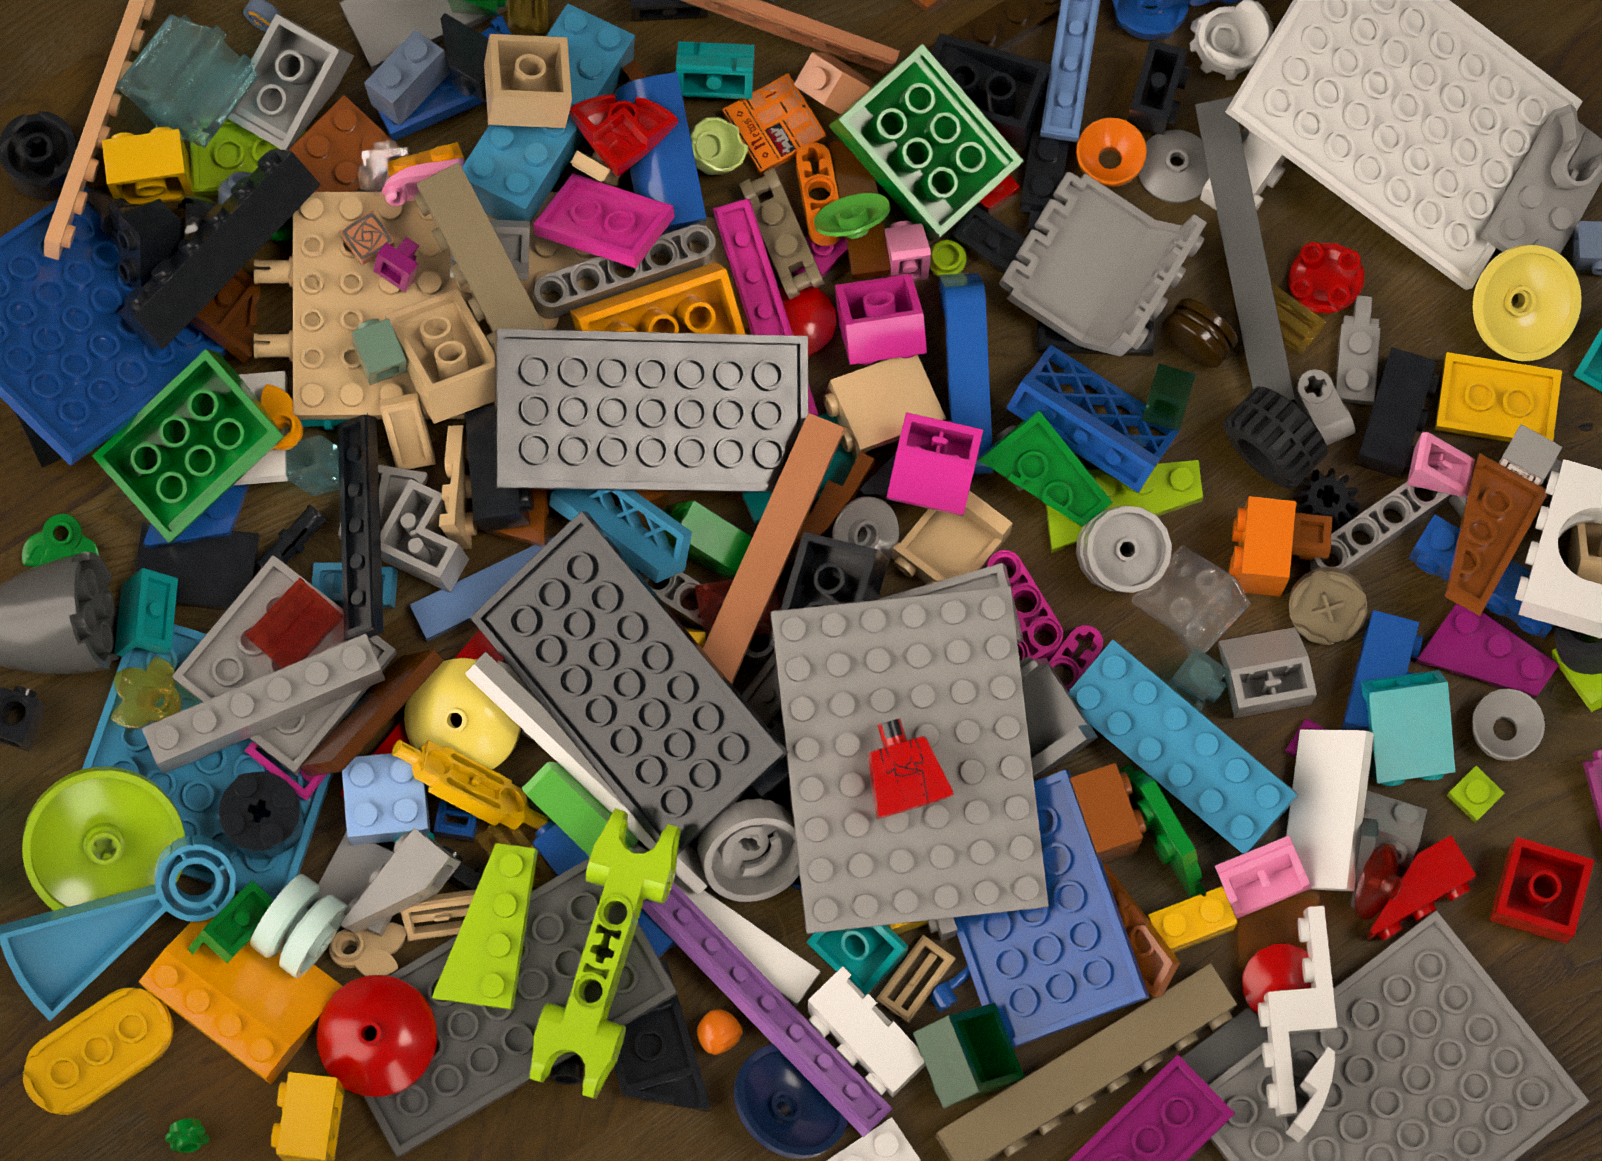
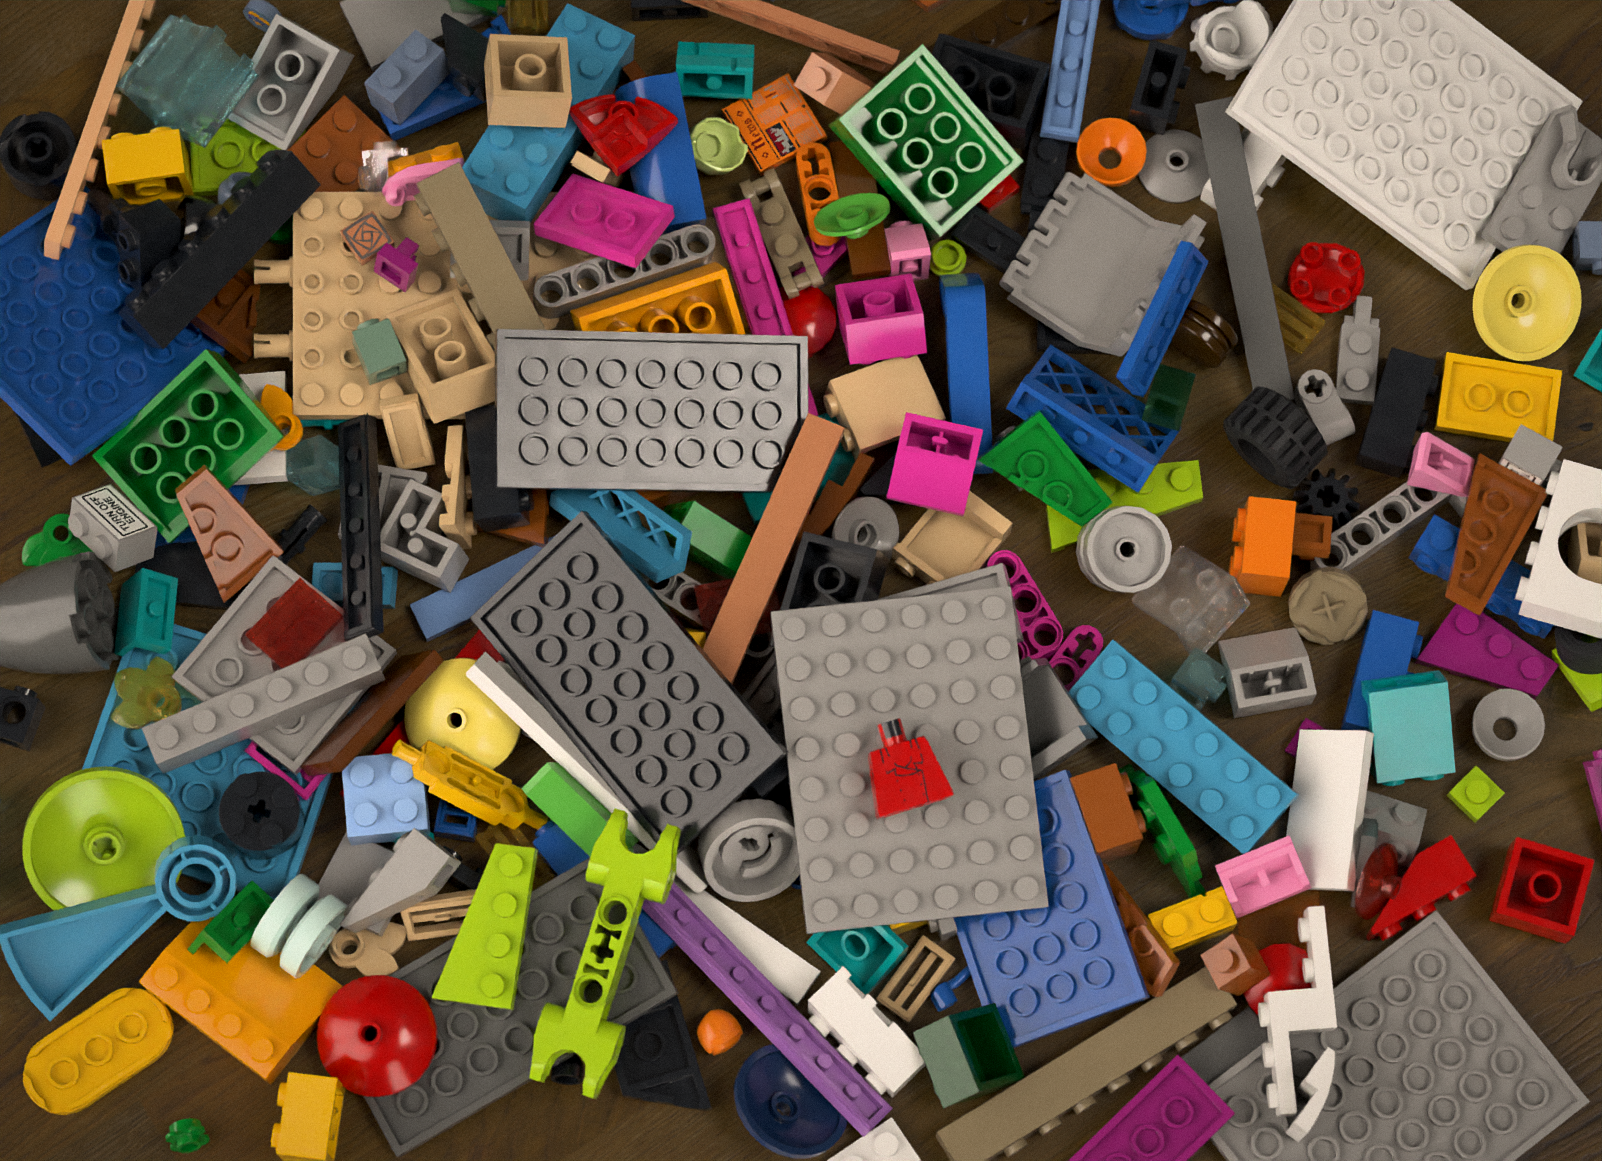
none -> brick [68,484,157,572]
none -> wing [175,464,284,603]
none -> blue tile [1116,240,1208,397]
none -> dark orange brick [1201,933,1271,996]

